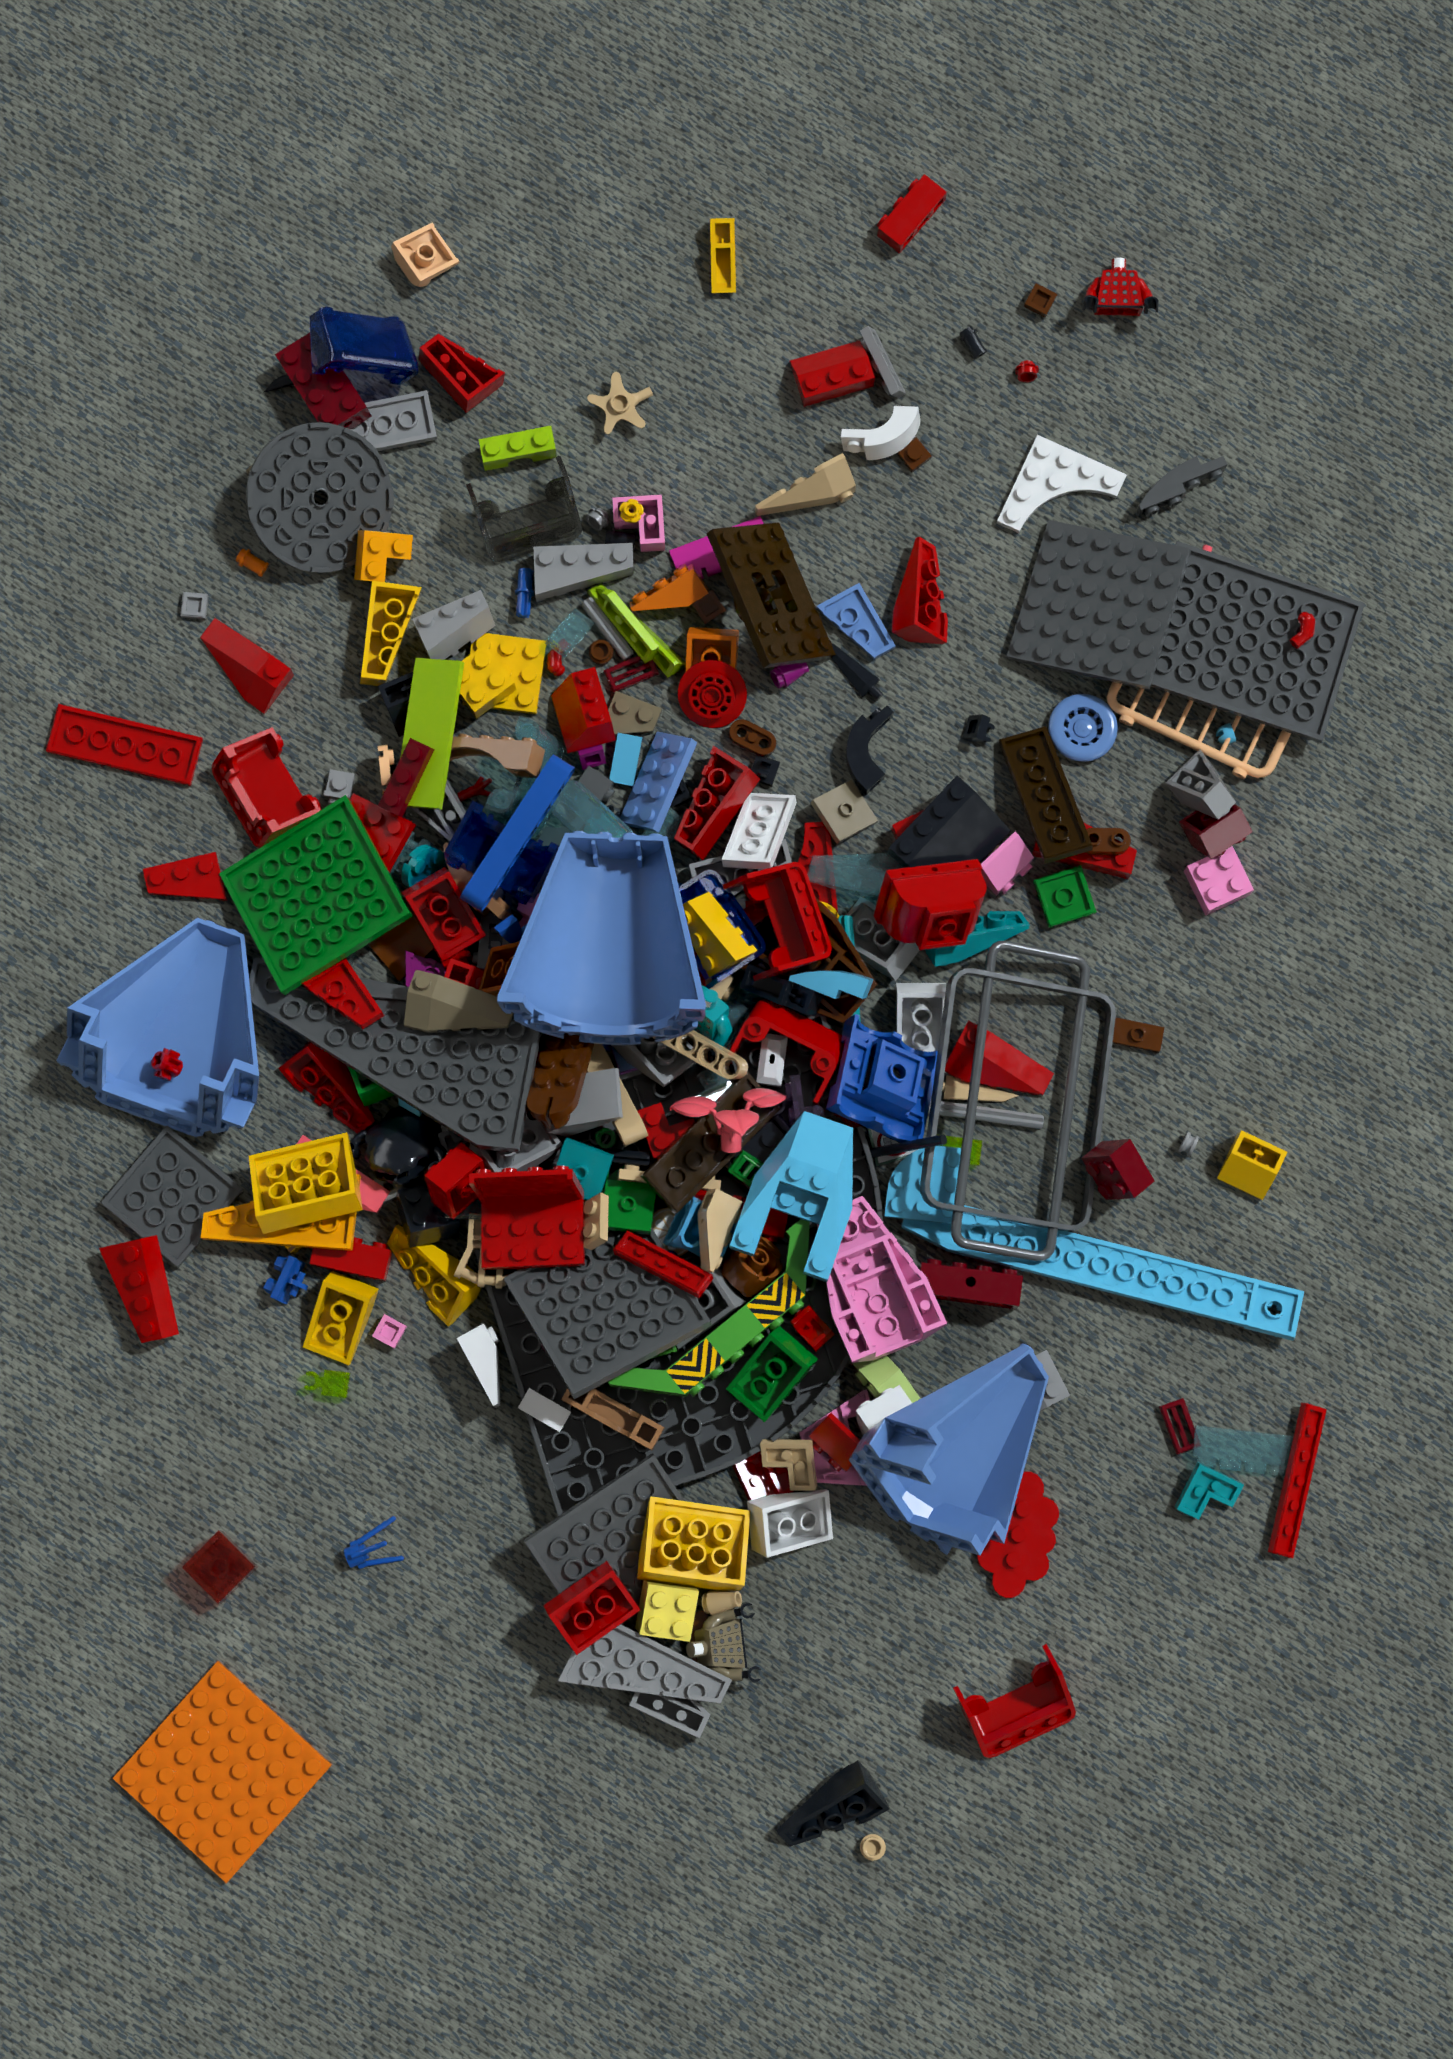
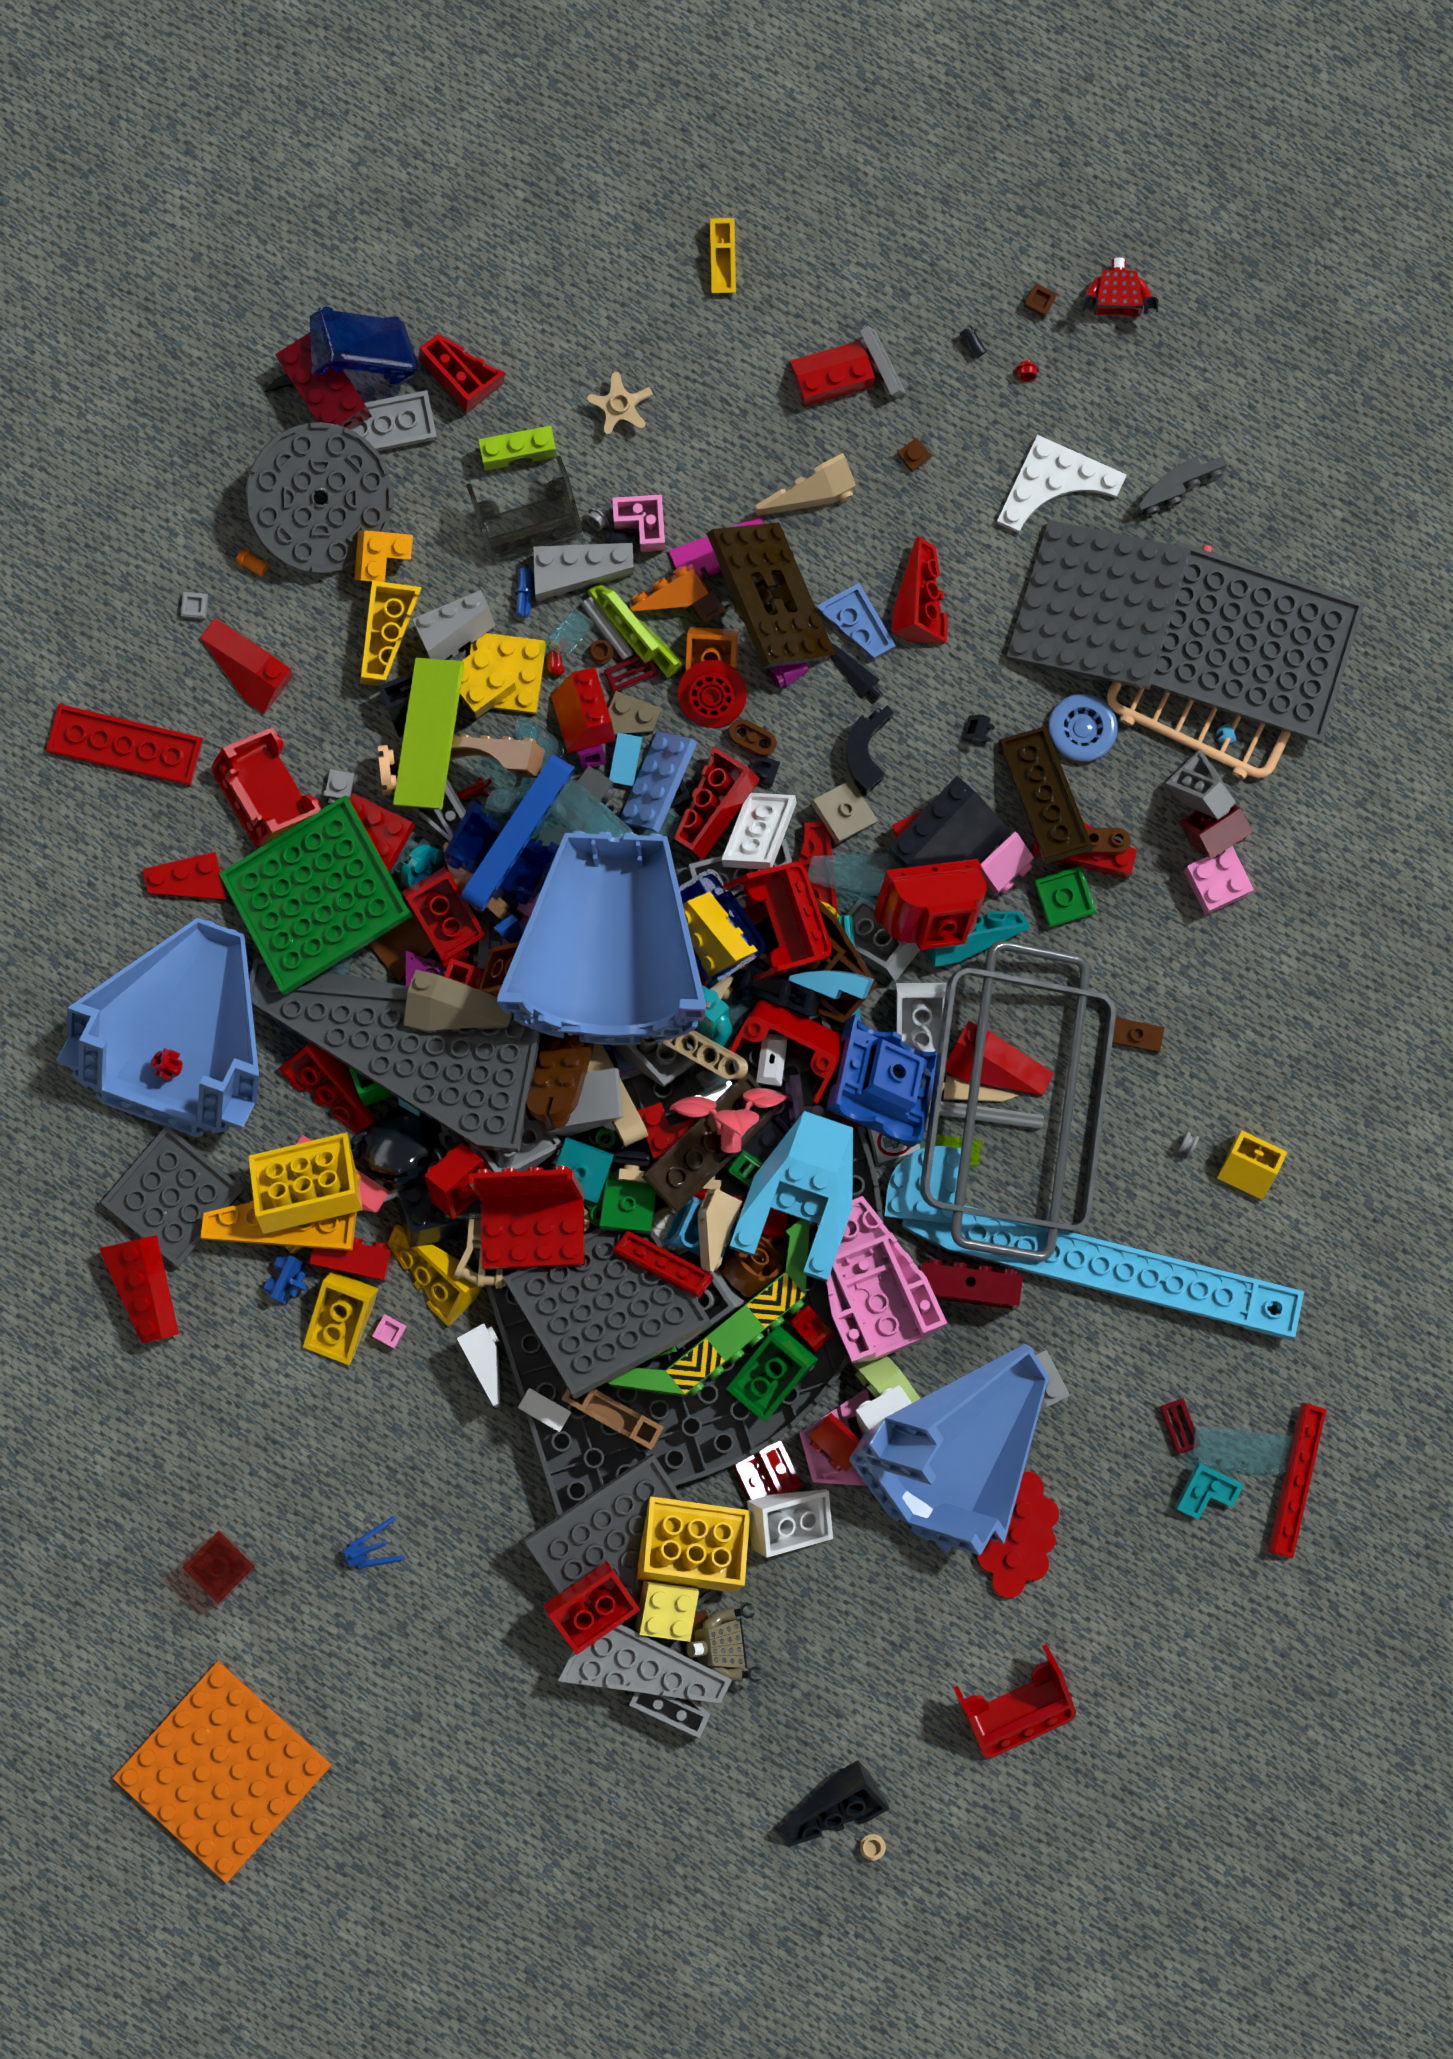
red wing [302,958,384,1029] -> none
clear neon green plate [304,1370,351,1398] -> none
dark red plate [378,738,435,817] -> none
light nougat slope [391,222,460,287] -> none
tan plate [583,1193,609,1250] -> none
yellow plate [619,499,644,523] -> none
tan cone [702,1590,742,1615] -> none
tan plate [760,1439,817,1491] -> none
white arch [841,406,920,460] -> none
black bar [862,1134,947,1159] -> none
red brick [877,174,947,254] -> none
dark red brick [1081,1139,1155,1200] -> none
red arm [1290,612,1316,649] -> none

